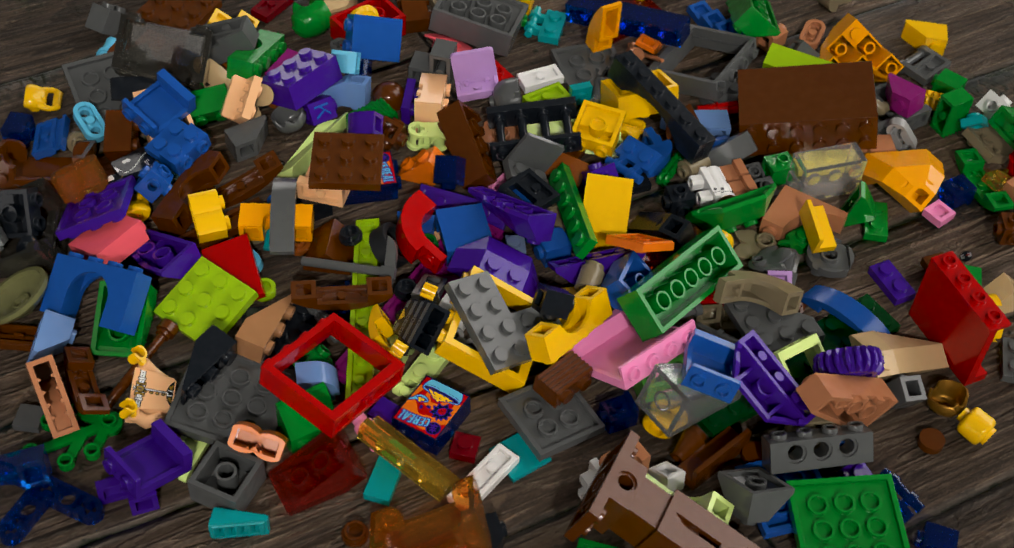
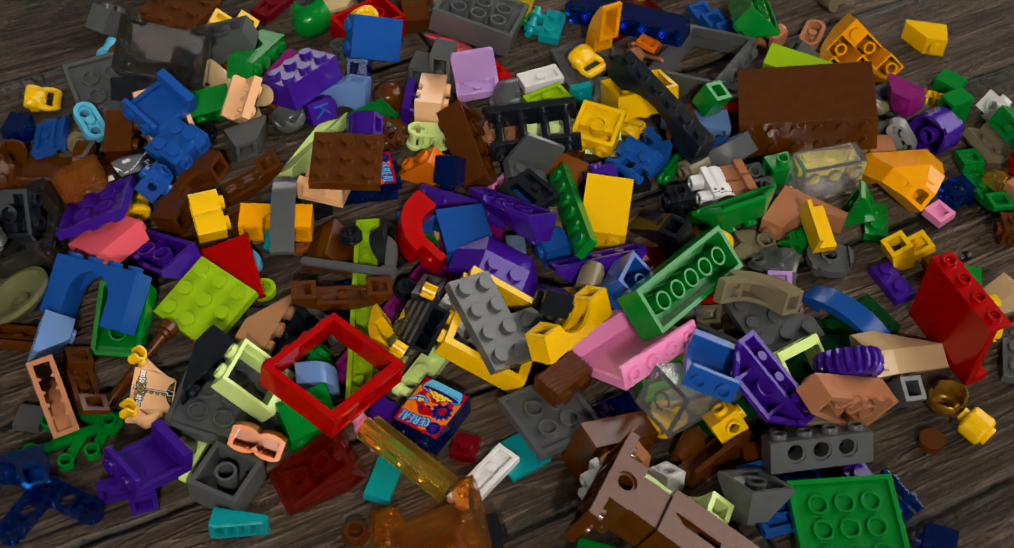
medium azure panel [331,49,361,74] -> none
orange plate [605,233,675,253] -> none
dark grey plate [898,45,951,86] -> none
teal plate [960,113,989,130] -> none
none -> black plate [197,122,217,141]
none -> yellowish green window [210,338,295,423]
none -> reddish brown wedge [562,410,659,482]
none -> yellow piece [568,43,606,79]
none -> green brick [692,80,732,117]
none -> yellow brick [701,401,749,446]
none -> yellow brick [880,229,936,270]
none -> dark purple brick [909,105,964,155]

